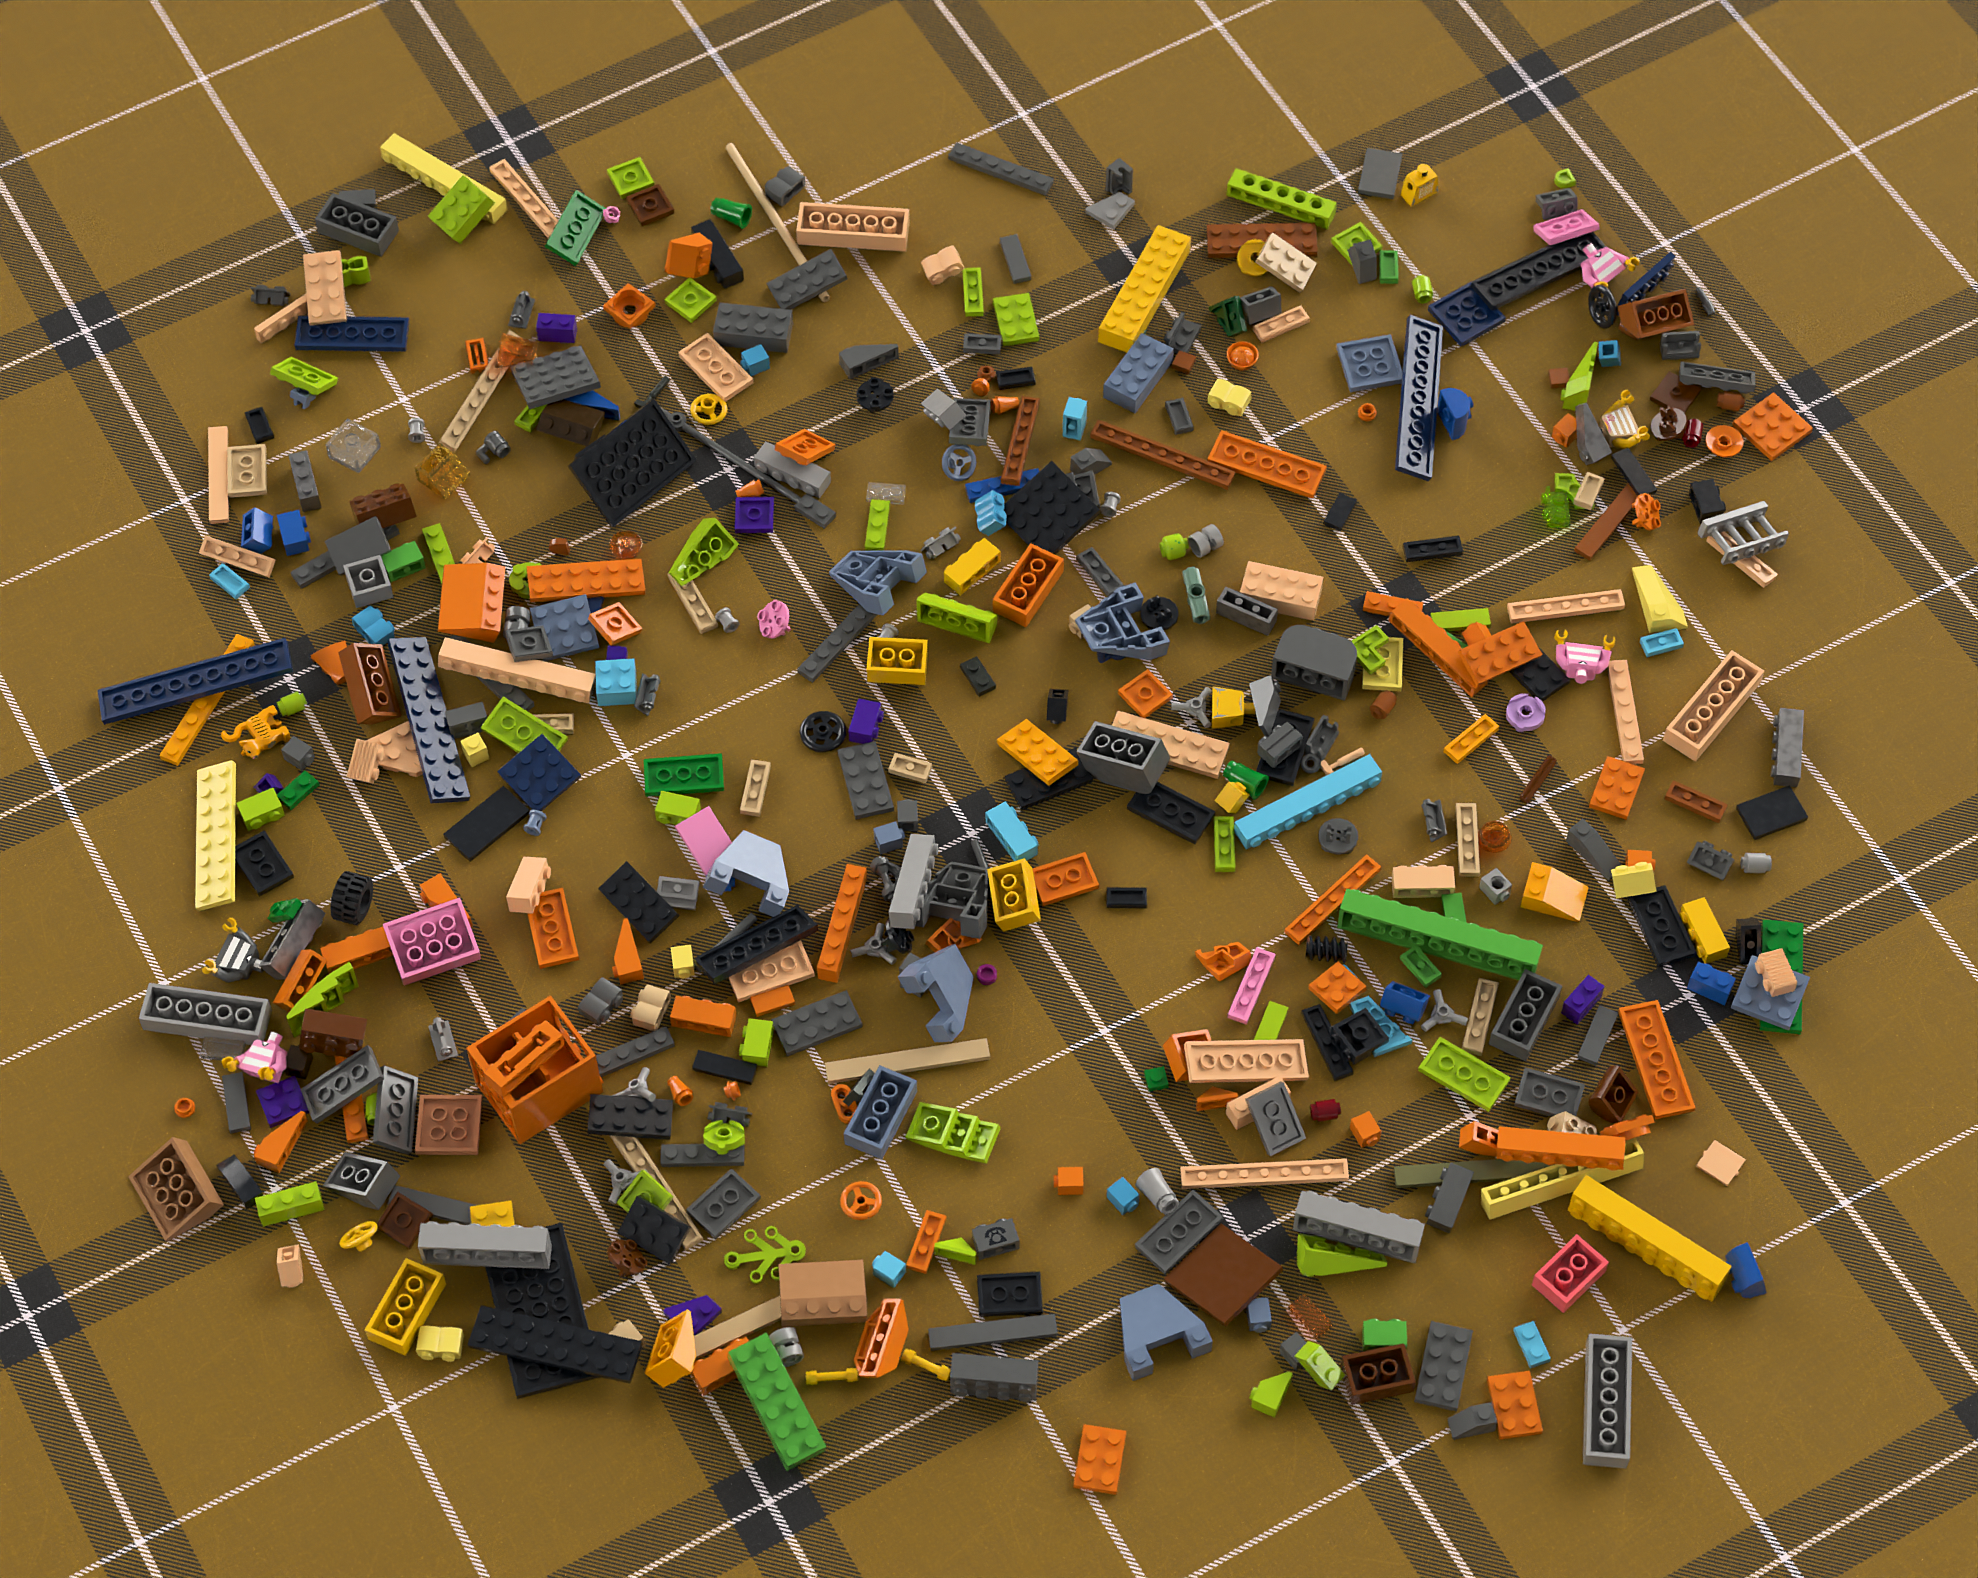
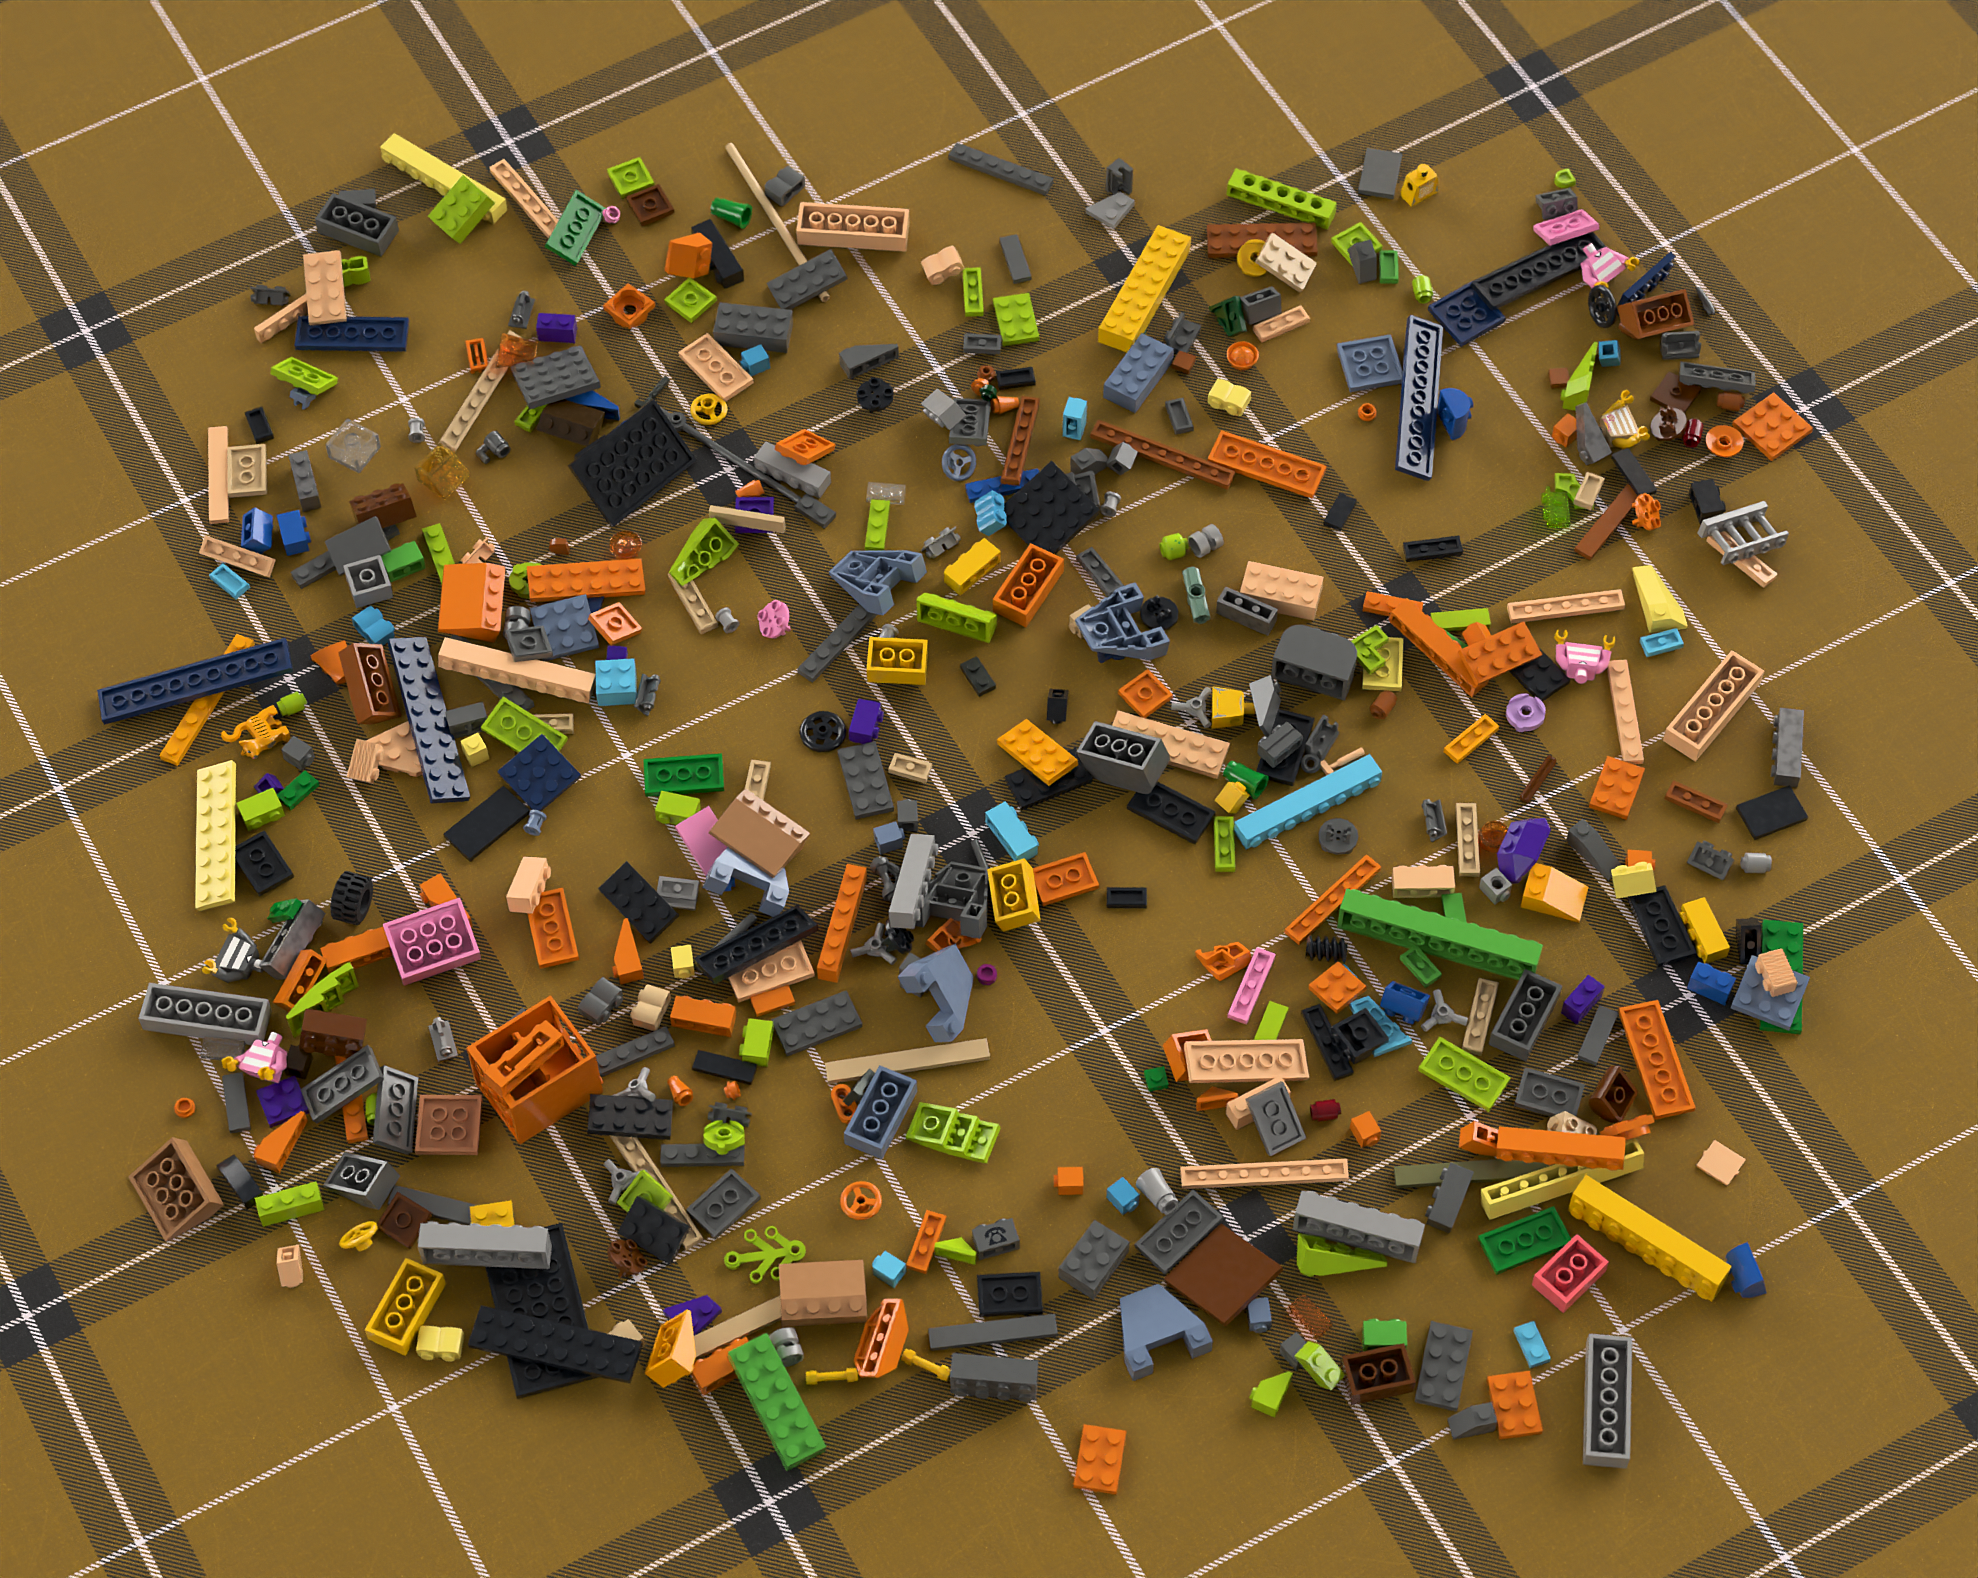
none -> tan tile [709,505,786,533]
none -> medium nougat slope [709,789,810,878]
none -> dark green plate [979,384,997,401]
none -> dark grey brick [1059,1220,1129,1300]
none -> brick [1106,442,1138,475]
none -> green plate [1478,1206,1571,1275]
none -> dark purple wedge [1497,818,1551,884]

